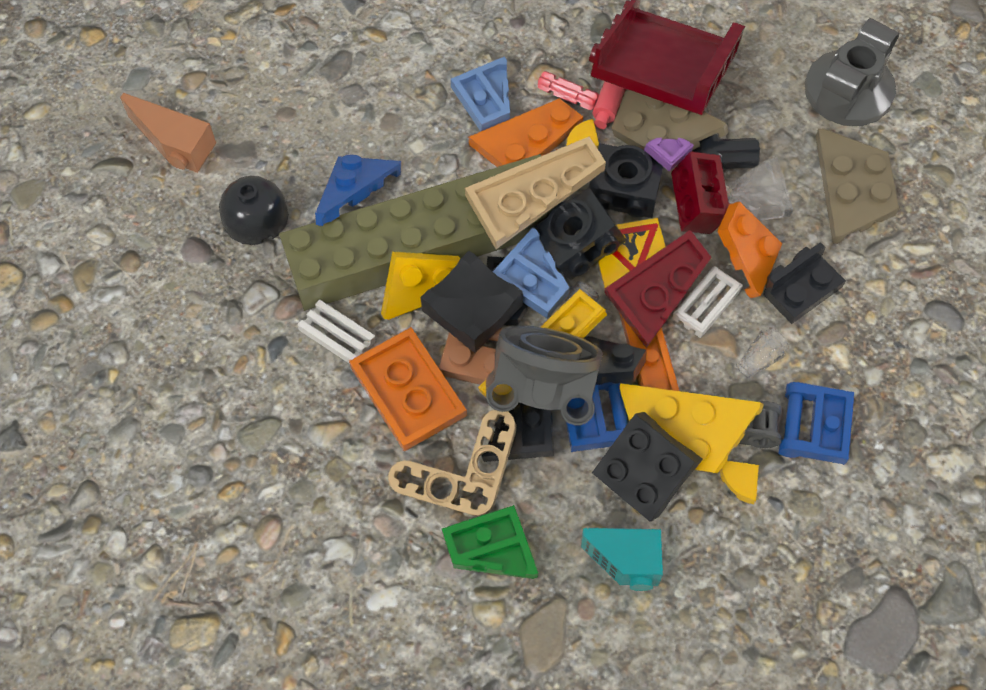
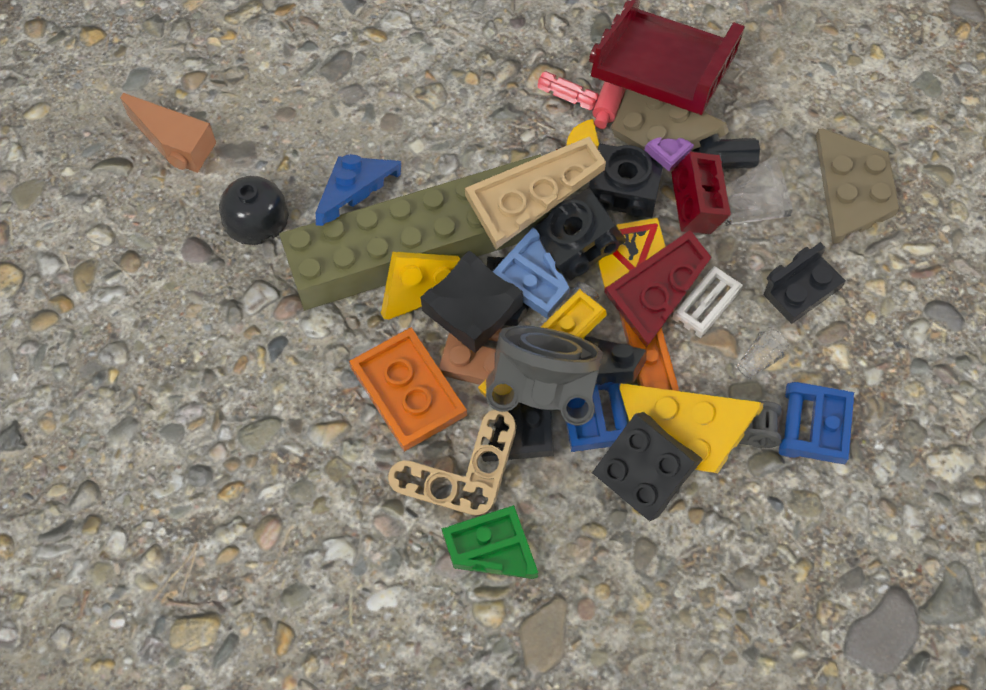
white tile [297,299,376,364] -> none
medium blue wing [451,56,510,131] -> none
orange wing [468,98,583,167] -> none
teal slope [581,528,663,591] -> none
orange wing [718,201,783,298] -> none
yellow tile [720,461,759,505] -> none
dark grey piece [805,18,900,126] -> none

